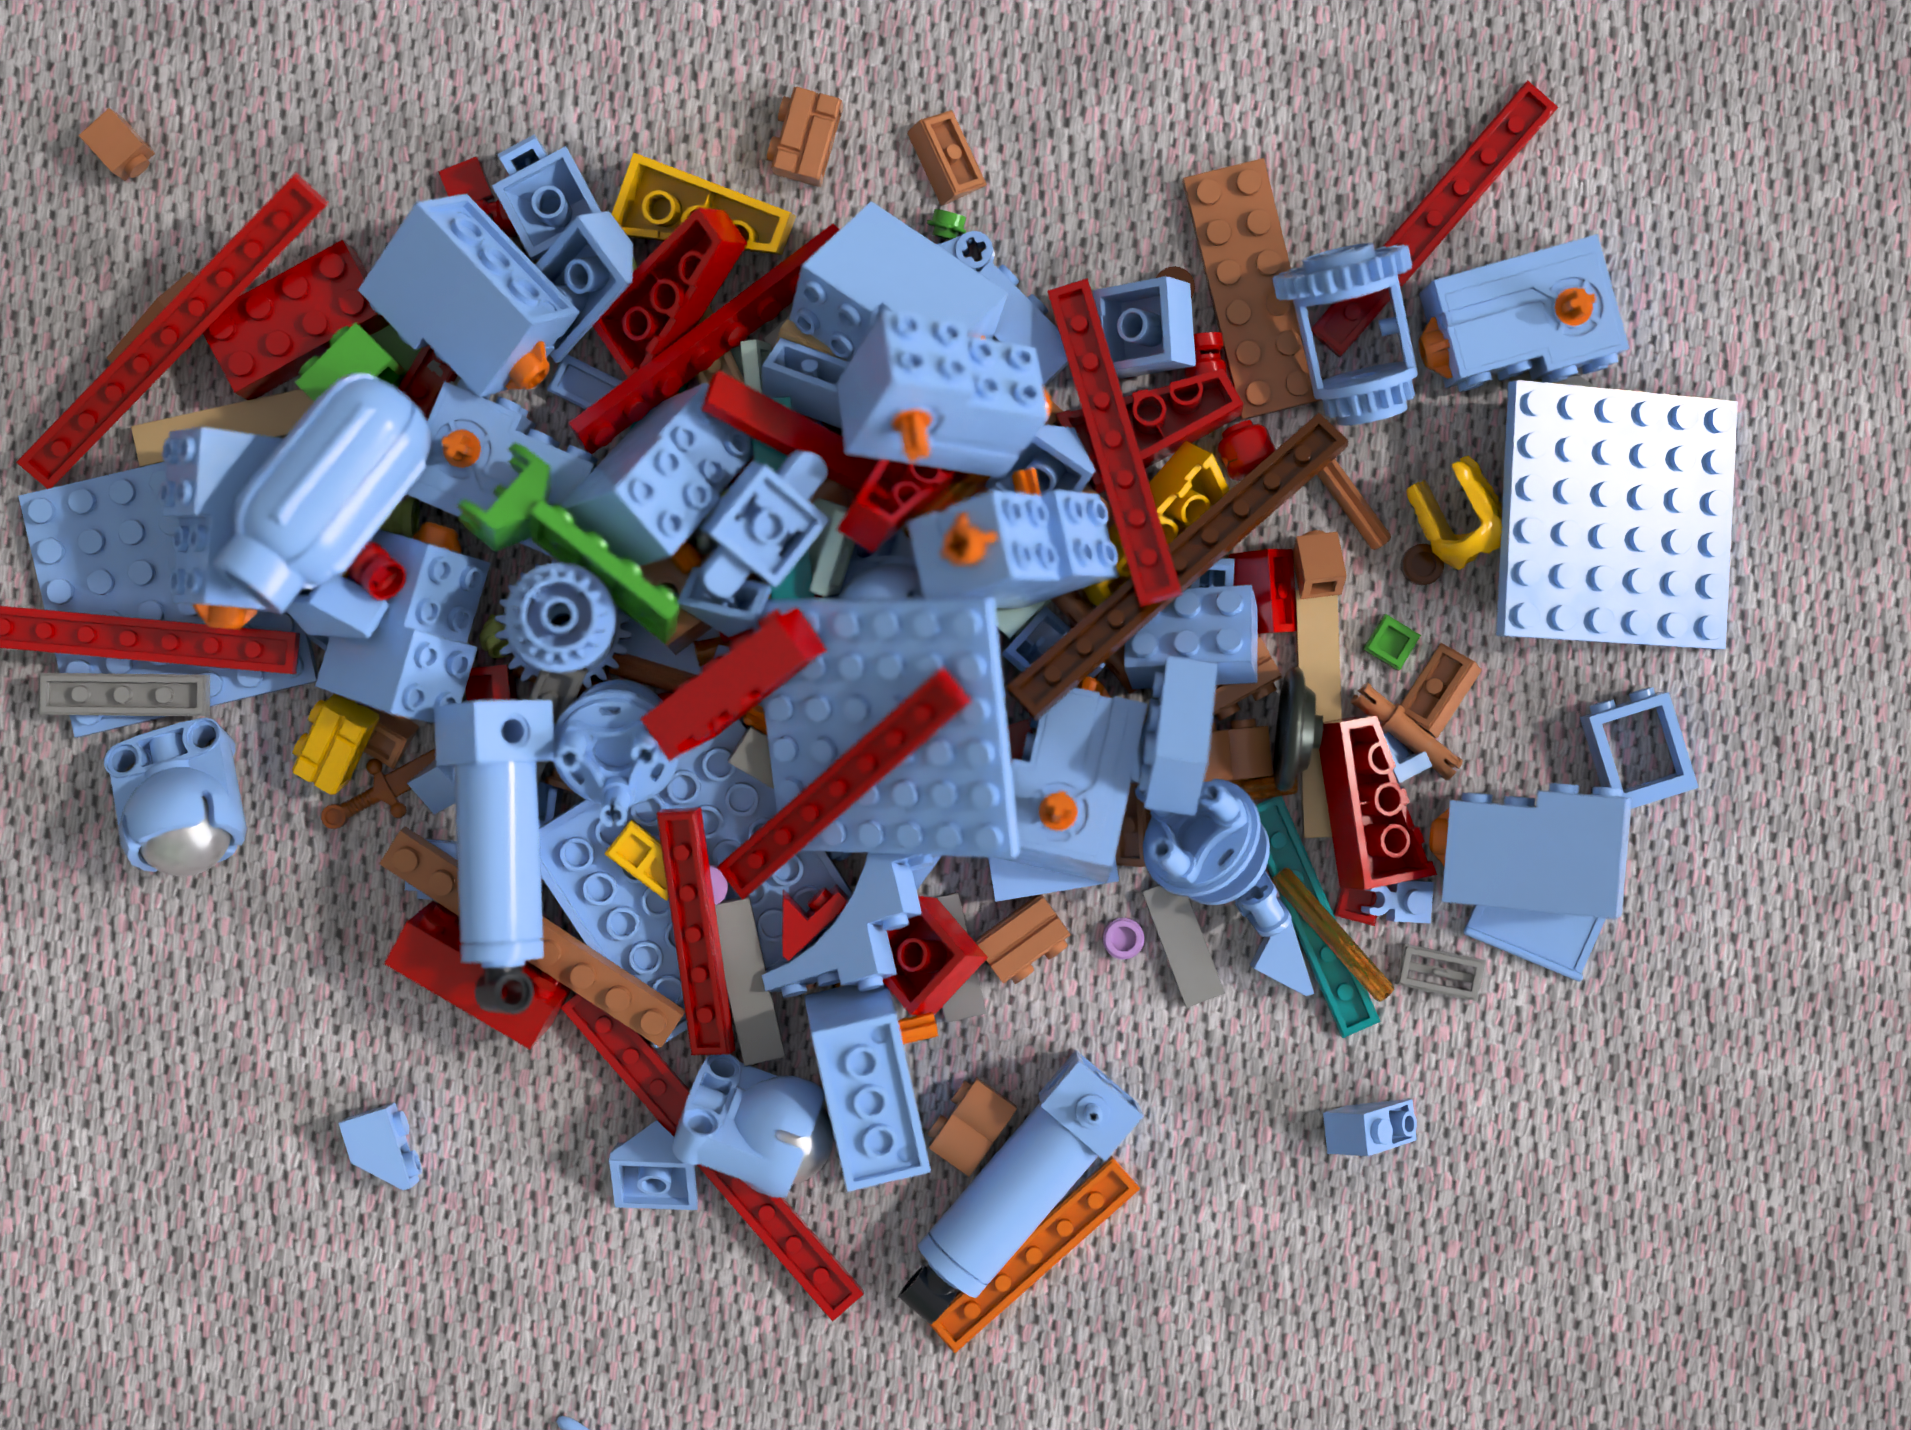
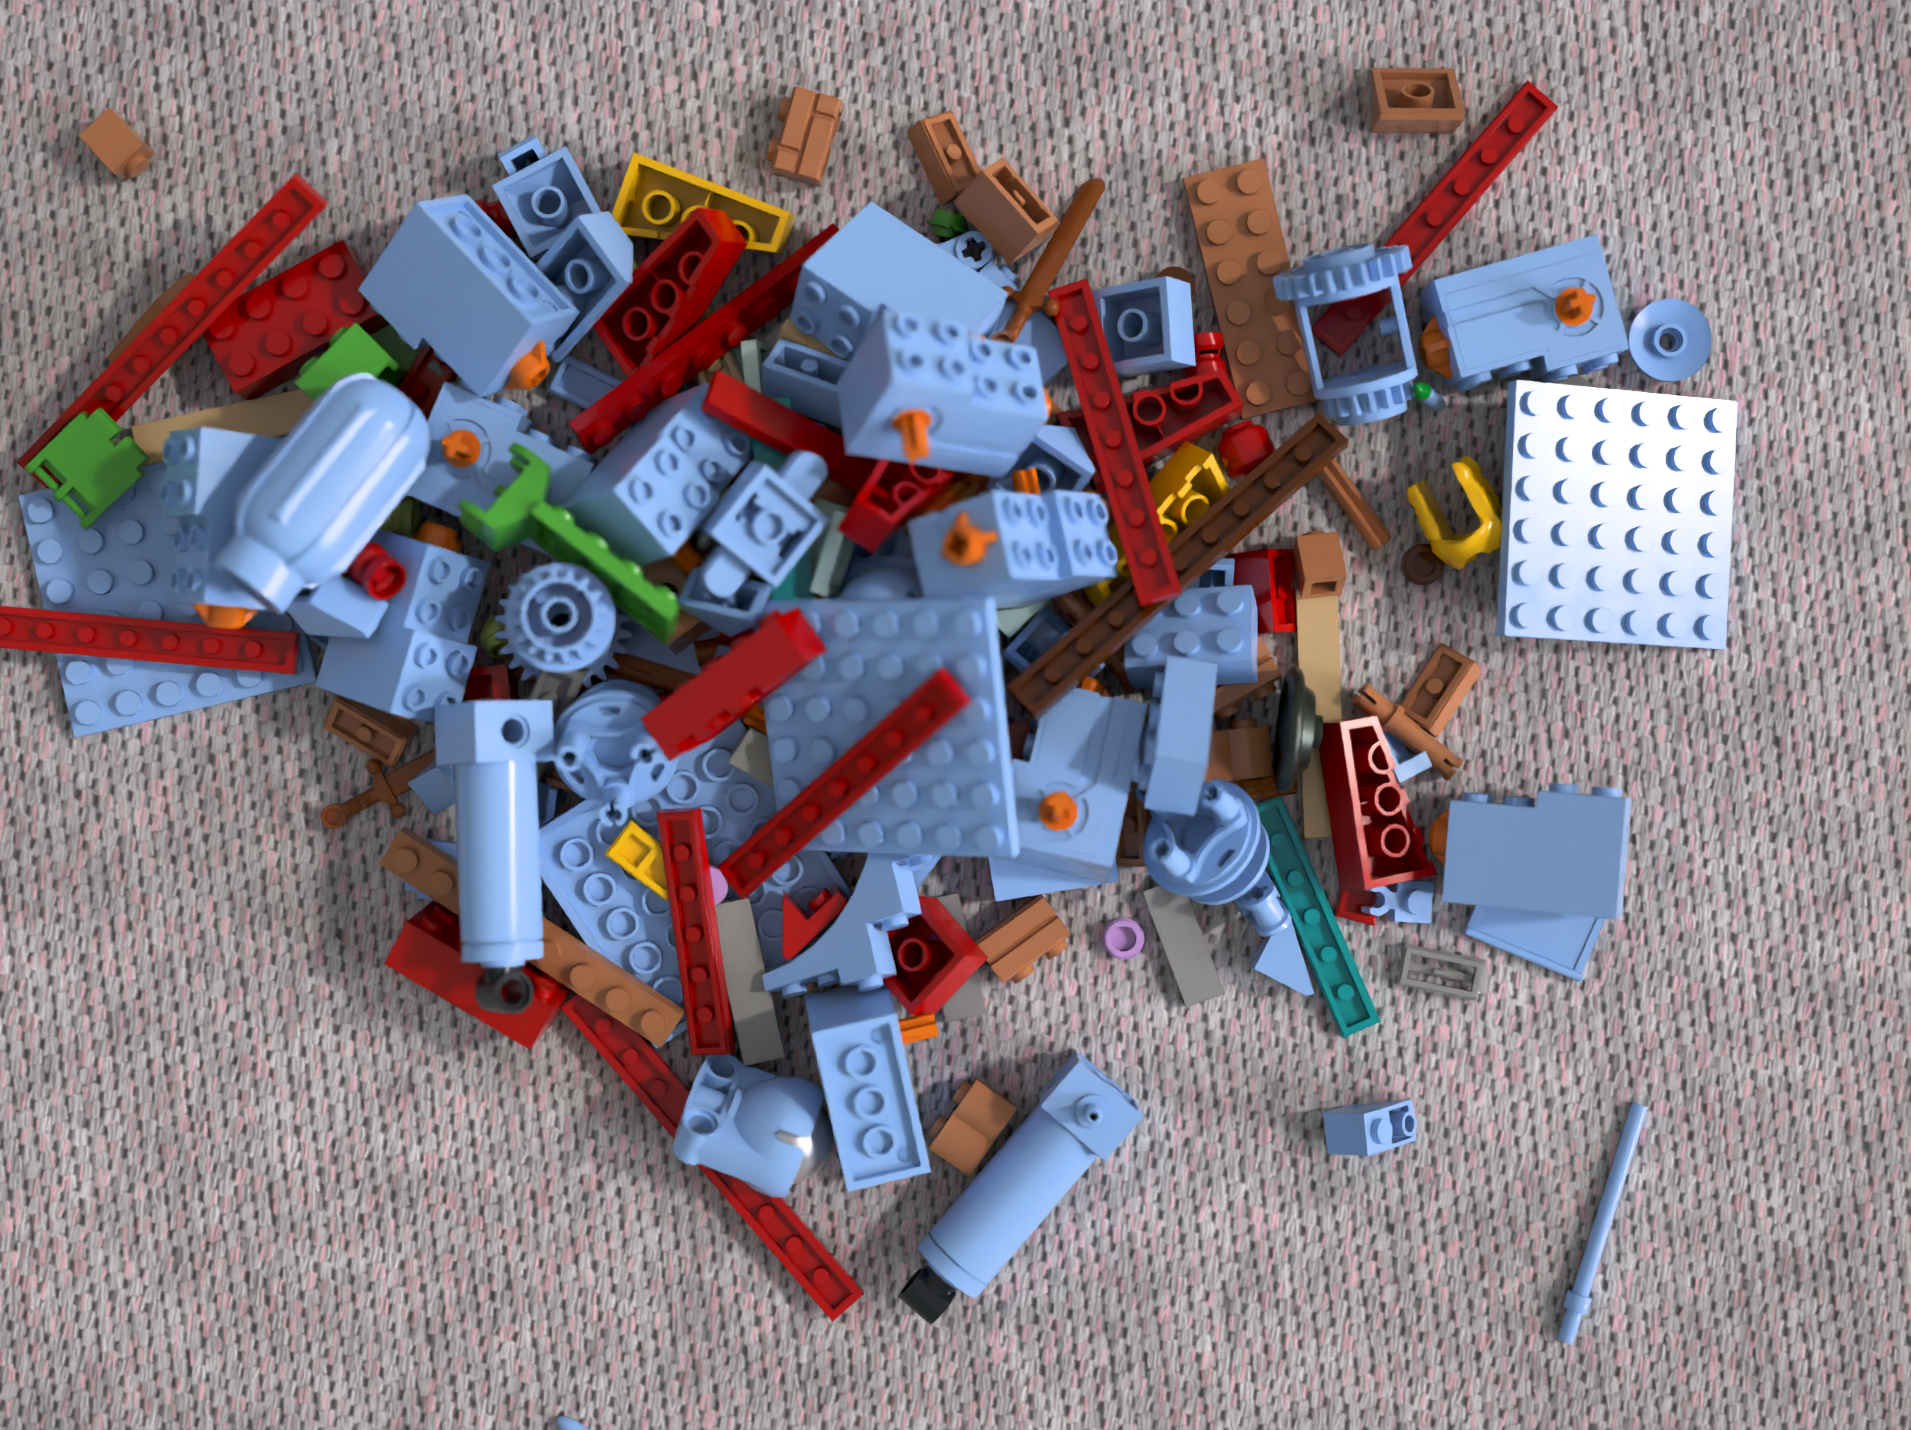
light grey tile [38,673,210,716] -> none
light blue piece [104,718,247,876] -> none
yellow brick [292,694,380,795] -> none
light blue slope [338,1102,422,1190] -> none
red tile [438,156,494,201] -> none
light blue slope [609,1120,698,1210] -> none
orange tile [927,1156,1140,1353] -> none
clear orange axle [1272,867,1394,1002] -> none
bright green tile [1362,614,1421,671] -> none
light blue window [1580,687,1699,809] -> none
none -> bright green plate [24,408,150,530]
none -> nougat slope [954,158,1059,265]
none -> dark orange sword [990,178,1105,344]
none -> nougat slope [1370,68,1465,134]
none -> piece [1411,381,1445,411]
none -> light blue bar [1557,1102,1648,1345]
none -> light blue dish [1628,298,1712,382]

